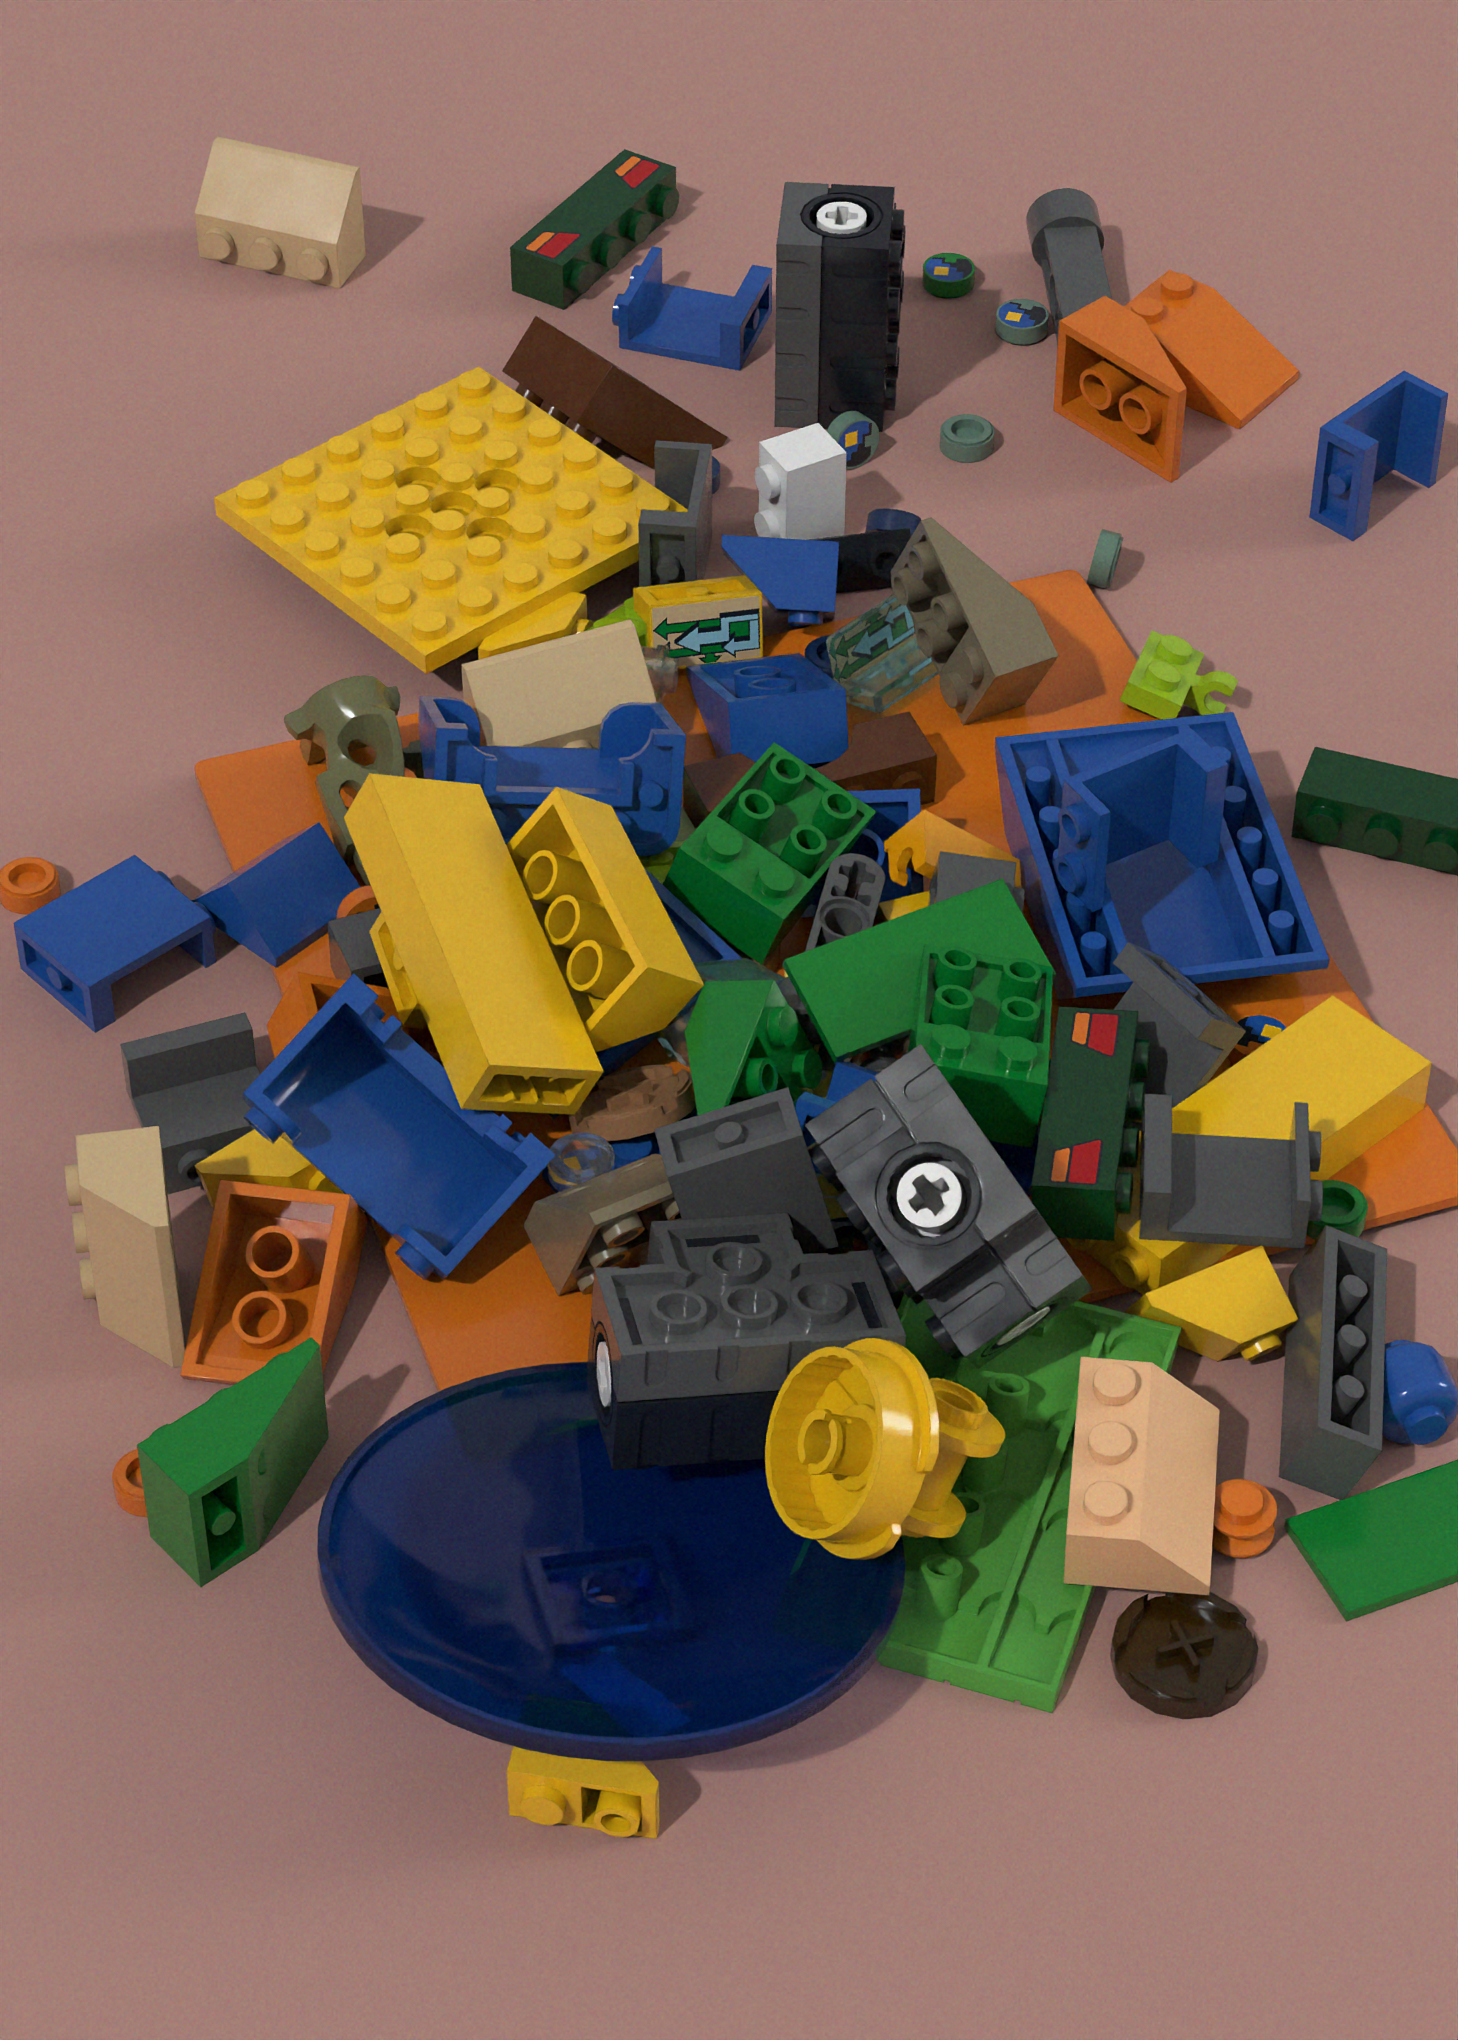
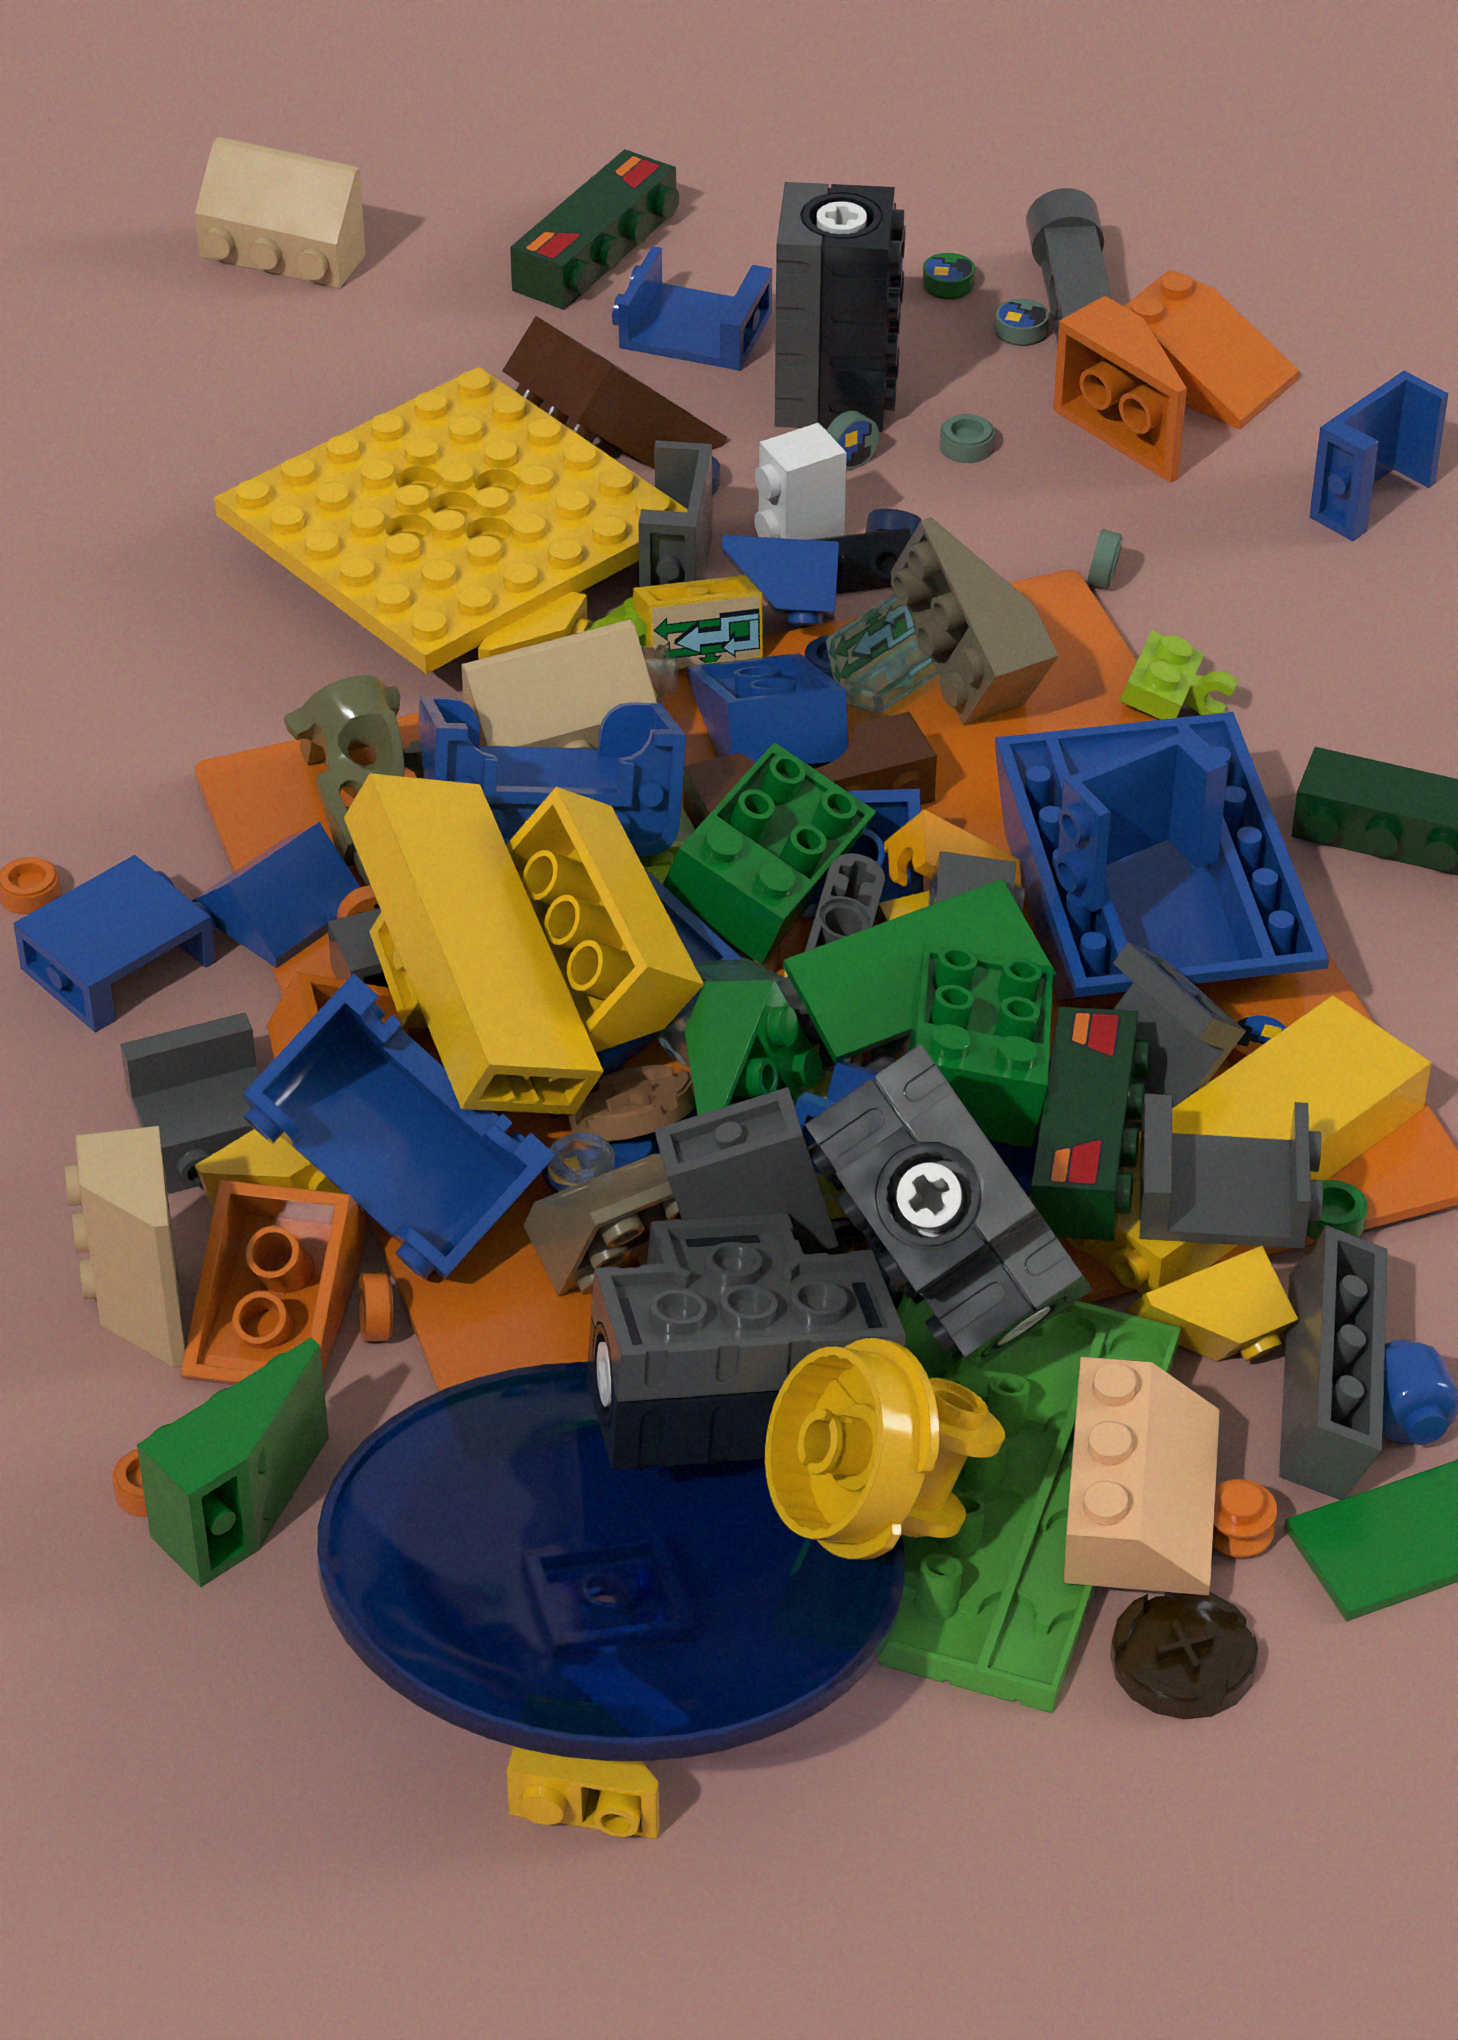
none -> orange tile [358,1273,393,1342]

